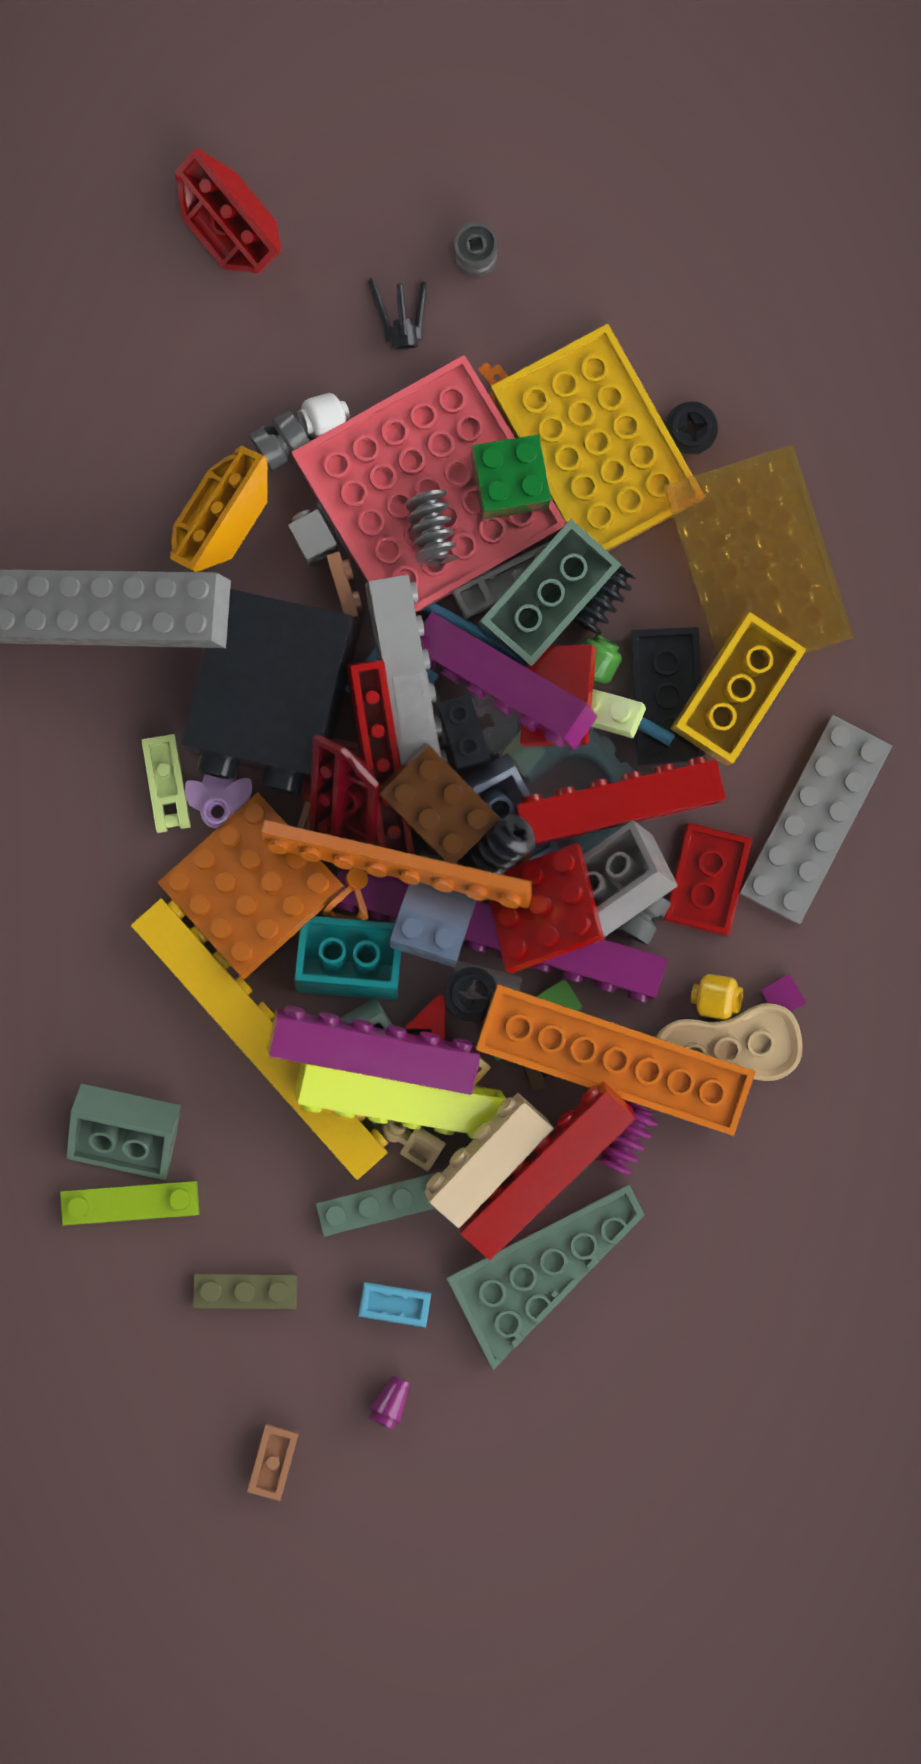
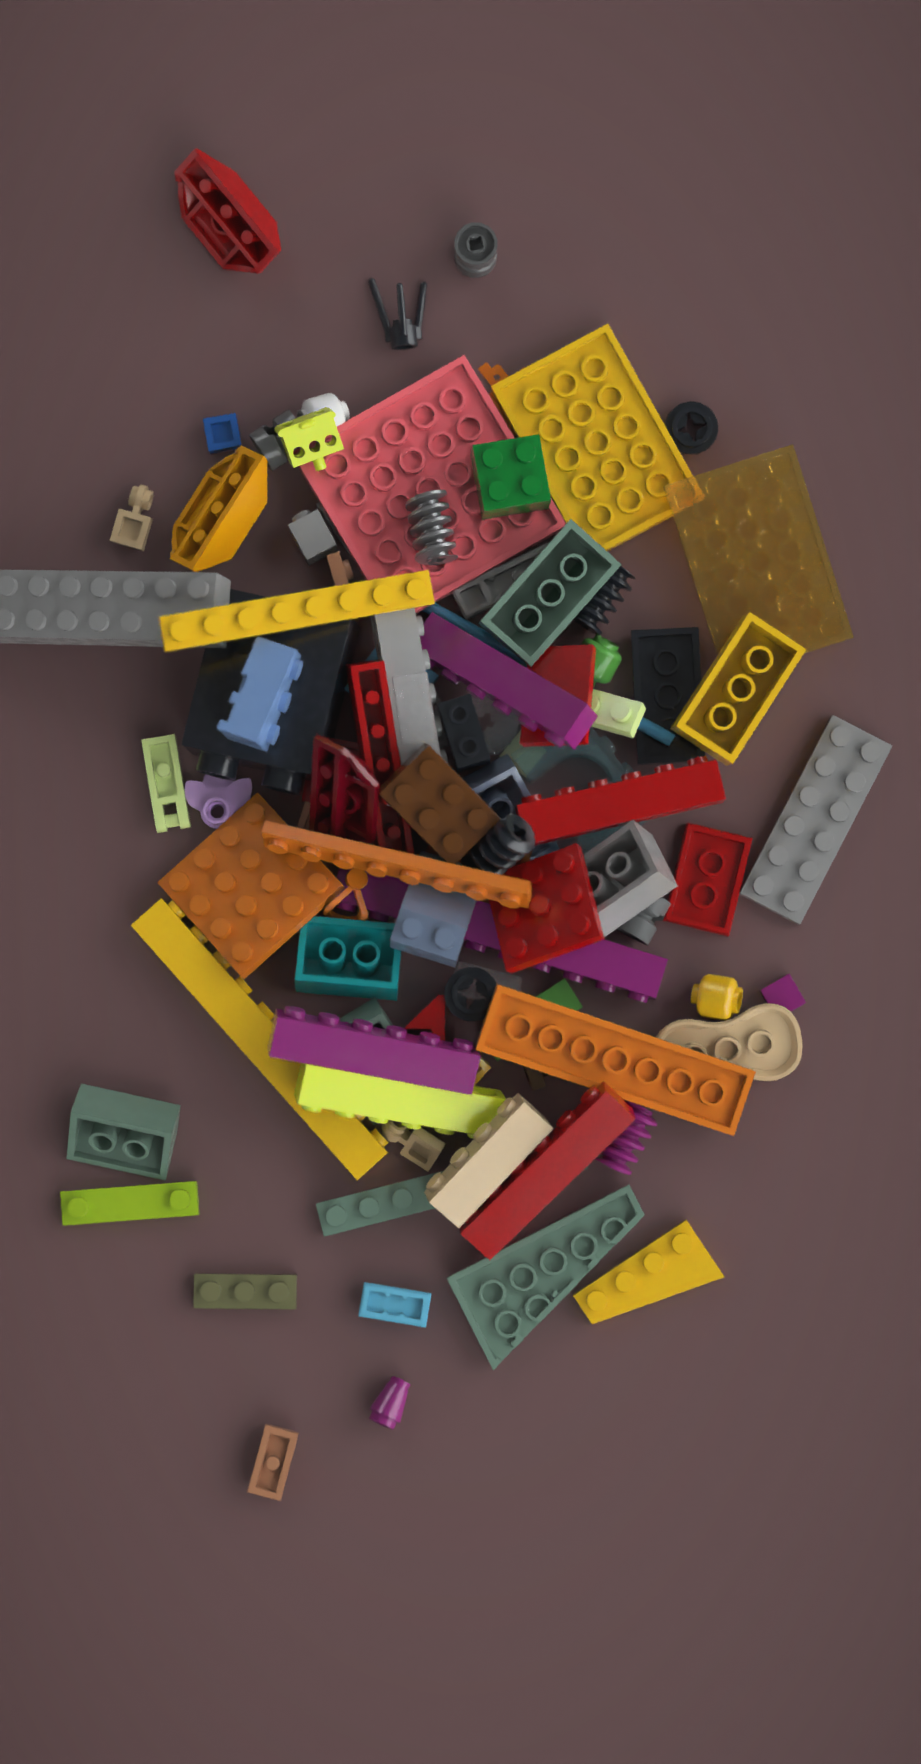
none -> tan plate [110,484,154,551]
none -> yellow plate [157,570,435,652]
none -> blue plate [203,413,242,454]
none -> medium blue wedge [217,636,303,752]
none -> neon yellow piece [274,407,344,471]
none -> yellow wing [573,1219,724,1324]

